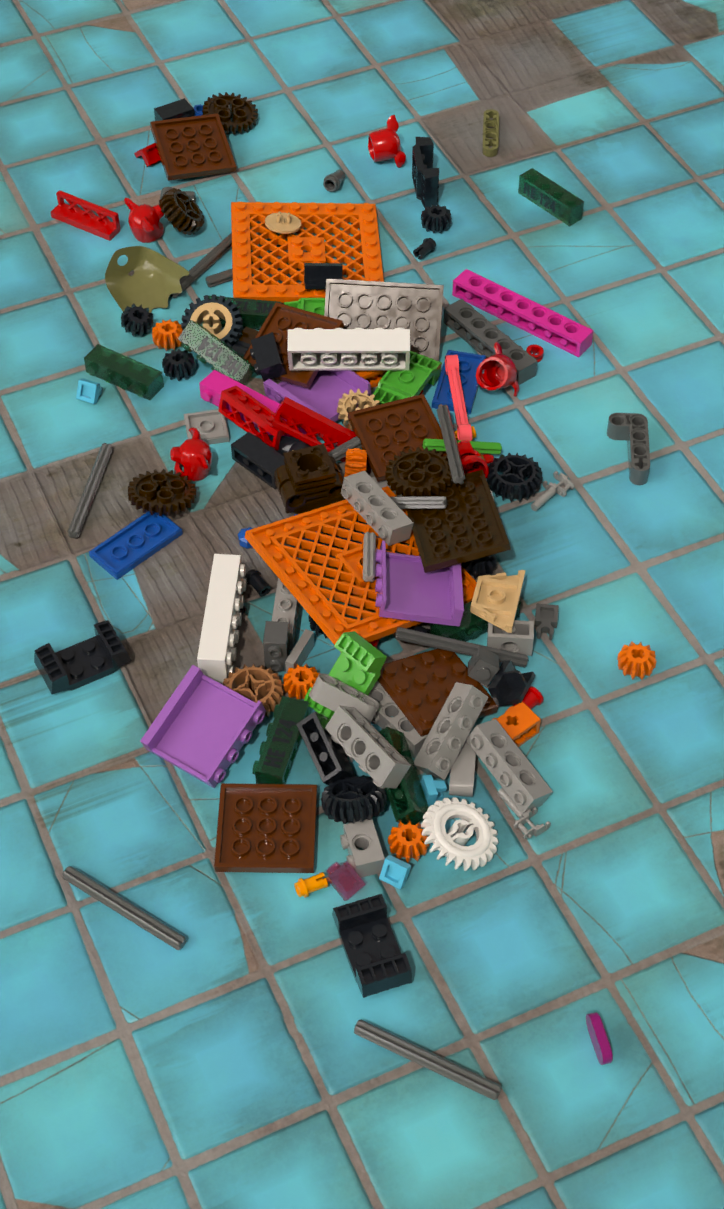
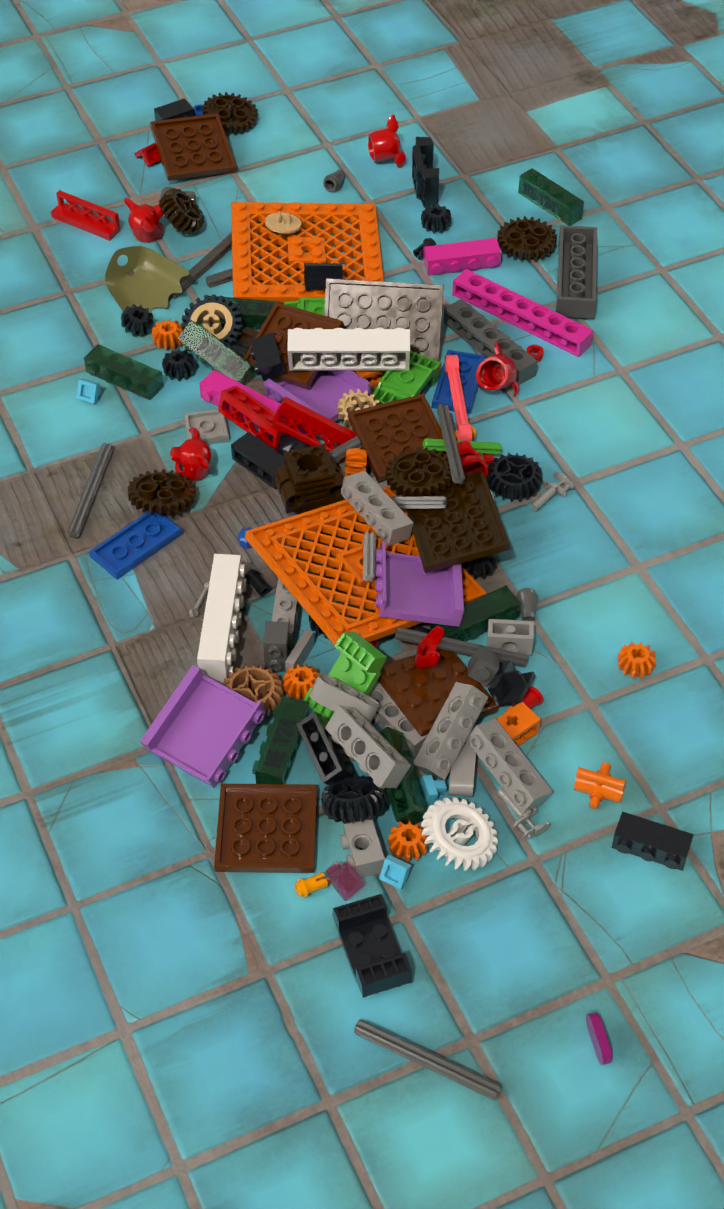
black plate [34,620,132,694] -> none
dark grey axle [62,866,186,950] -> none
tan wing [470,570,526,633] -> none
olive beam [482,109,499,157] -> none
dark grey plate [534,603,559,640] -> none
dark grey beam [607,413,650,485] -> none
none -> light grey hinge [189,582,210,618]
none -> red helmet [414,626,444,668]
none -> dark pink brick [423,238,501,276]
none -> dark brown gear [497,216,557,262]
none -> dark grey cone [516,588,538,621]
none -> dark grey brick [556,225,597,319]
none -> orange pin [574,762,626,809]
none -> black brick [611,811,694,871]

